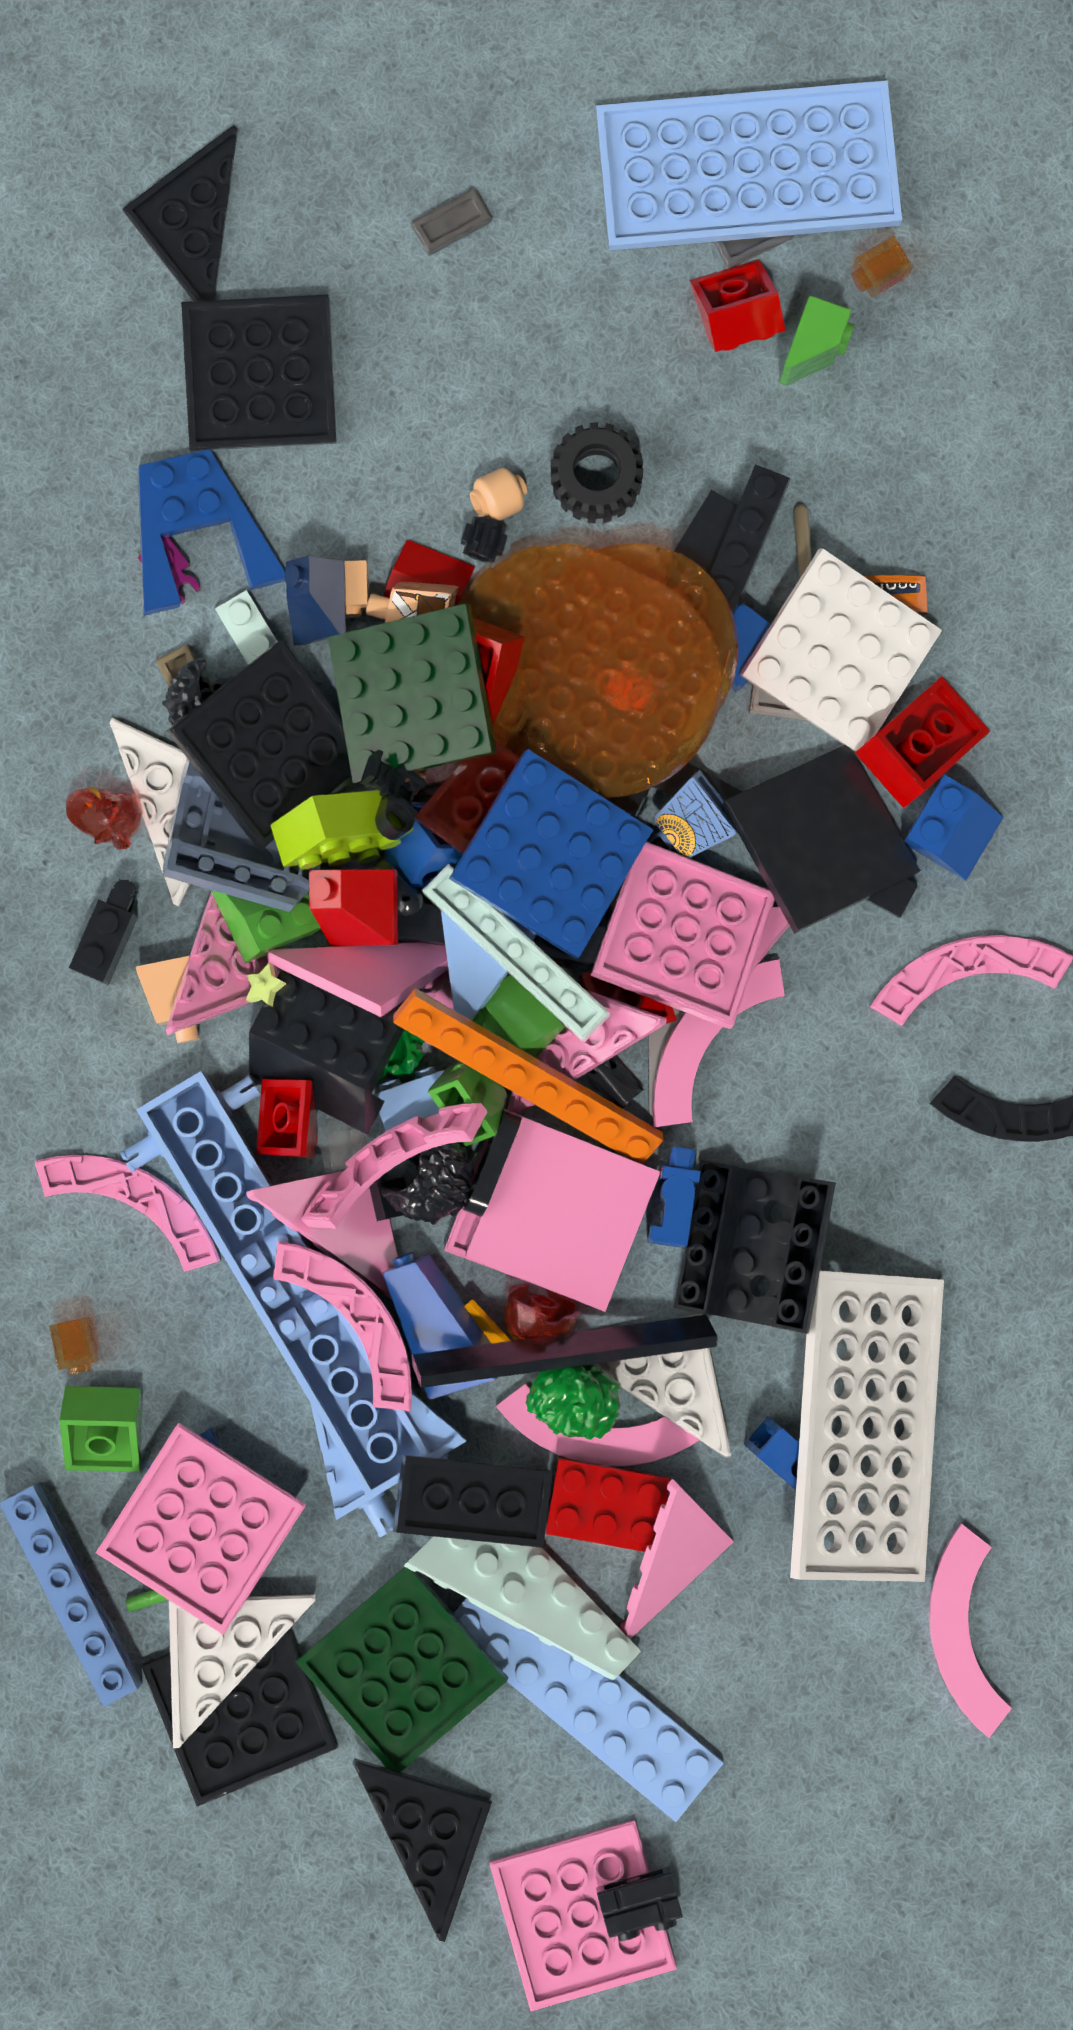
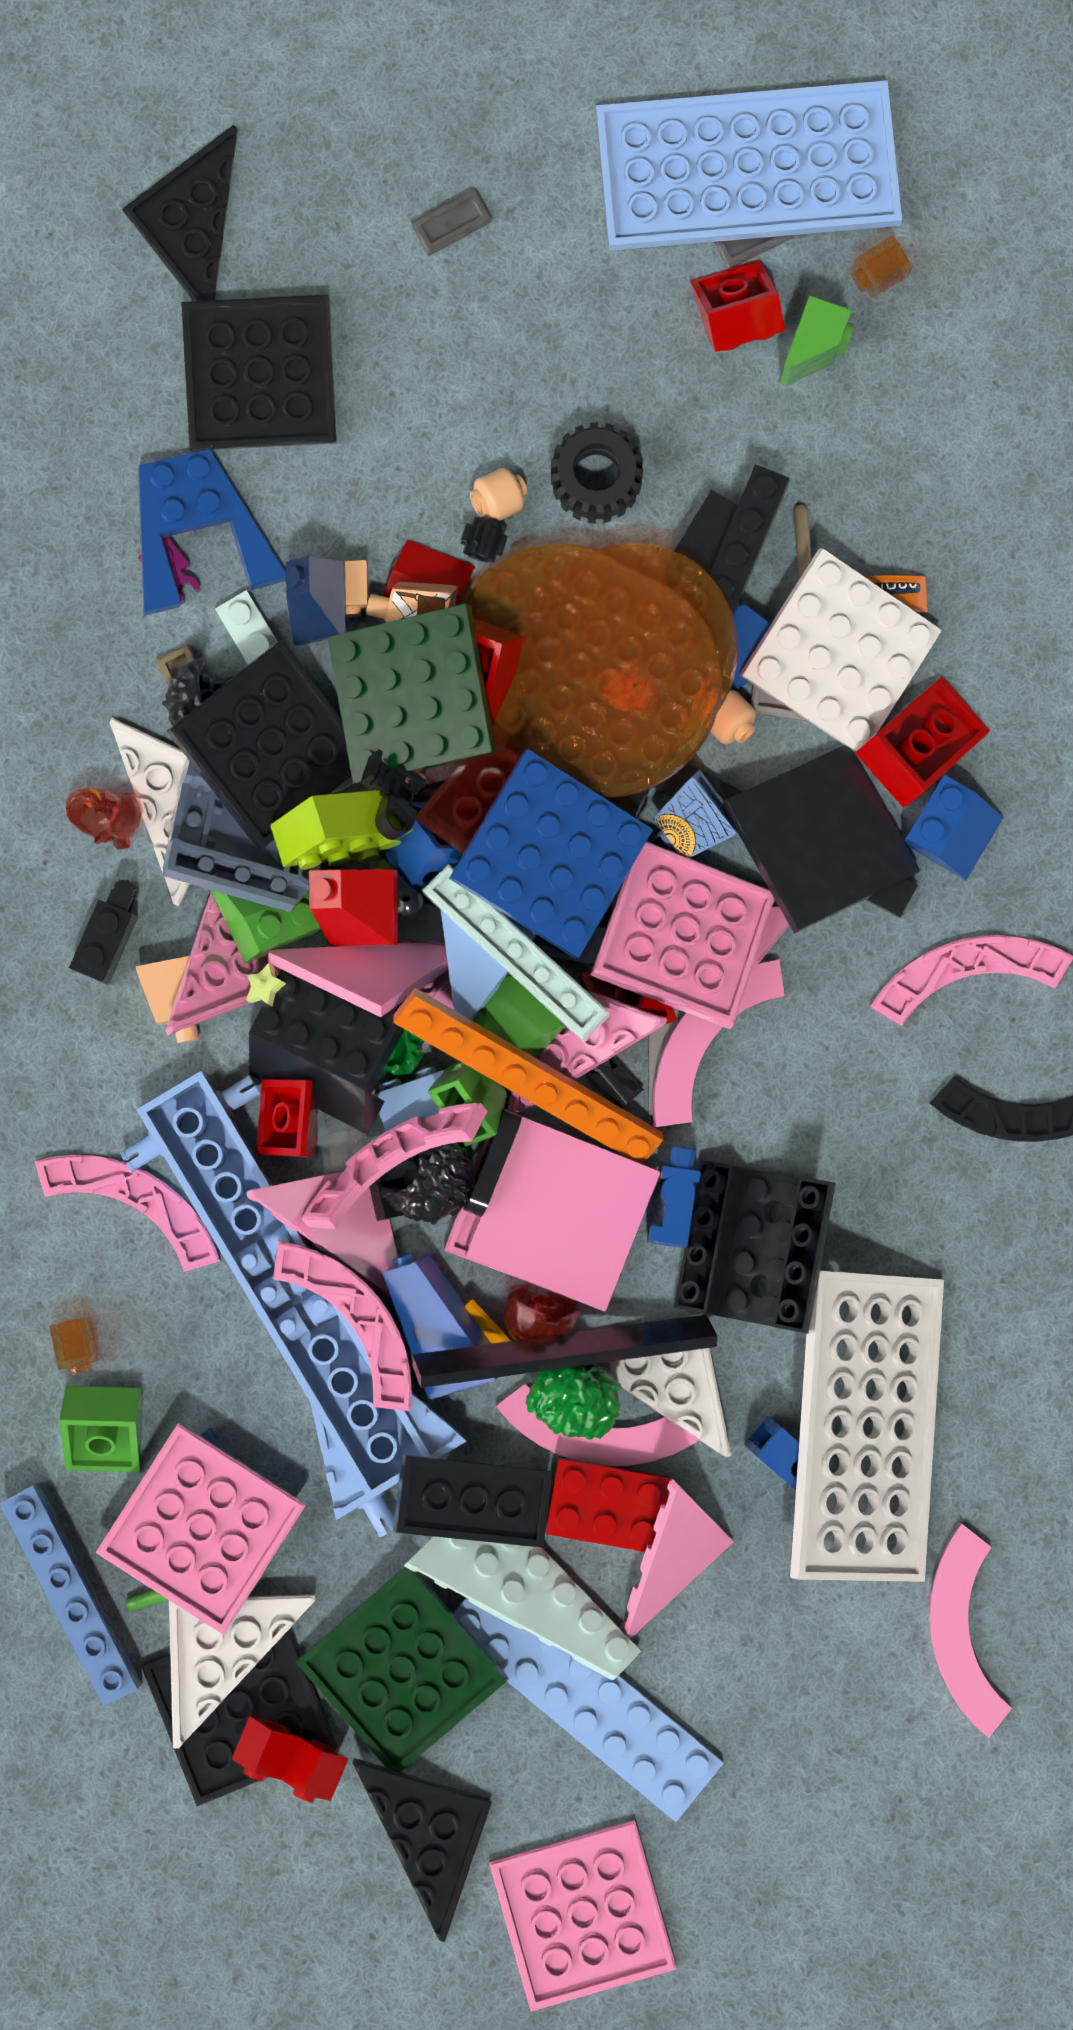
black brick [596,1867,683,1941] -> none
none -> red brick [232,1716,349,1803]
none -> light nougat head [701,689,756,745]

